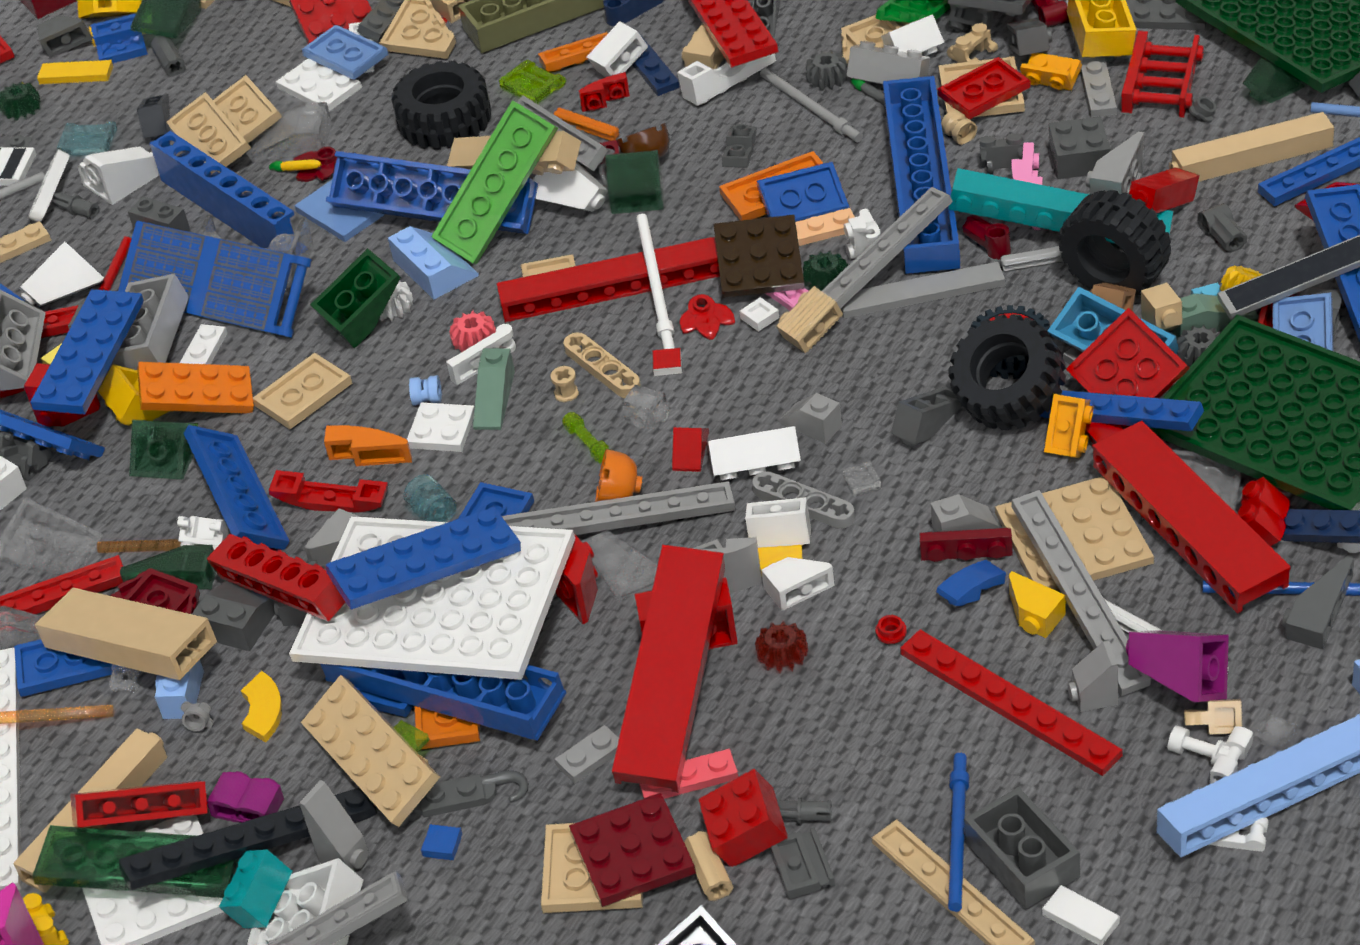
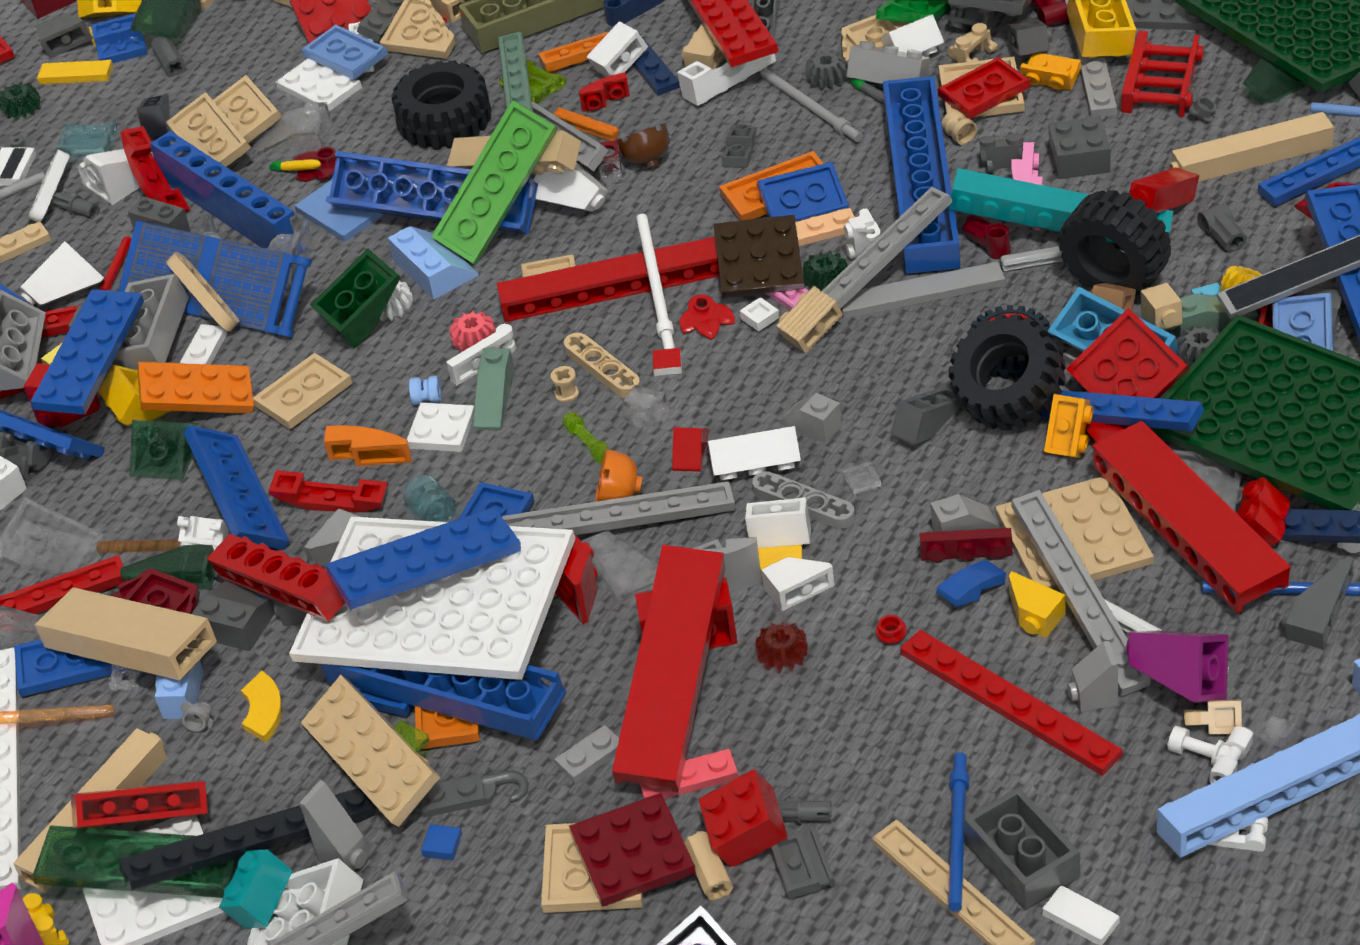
magenta brick [207,771,284,823] -> none
clear green slope [605,150,664,214] -> none
light grey slope [1086,132,1144,195] -> none
none -> red slope [120,126,190,213]
none -> tan beam [166,251,240,332]
none -> sand green tile [498,32,534,113]

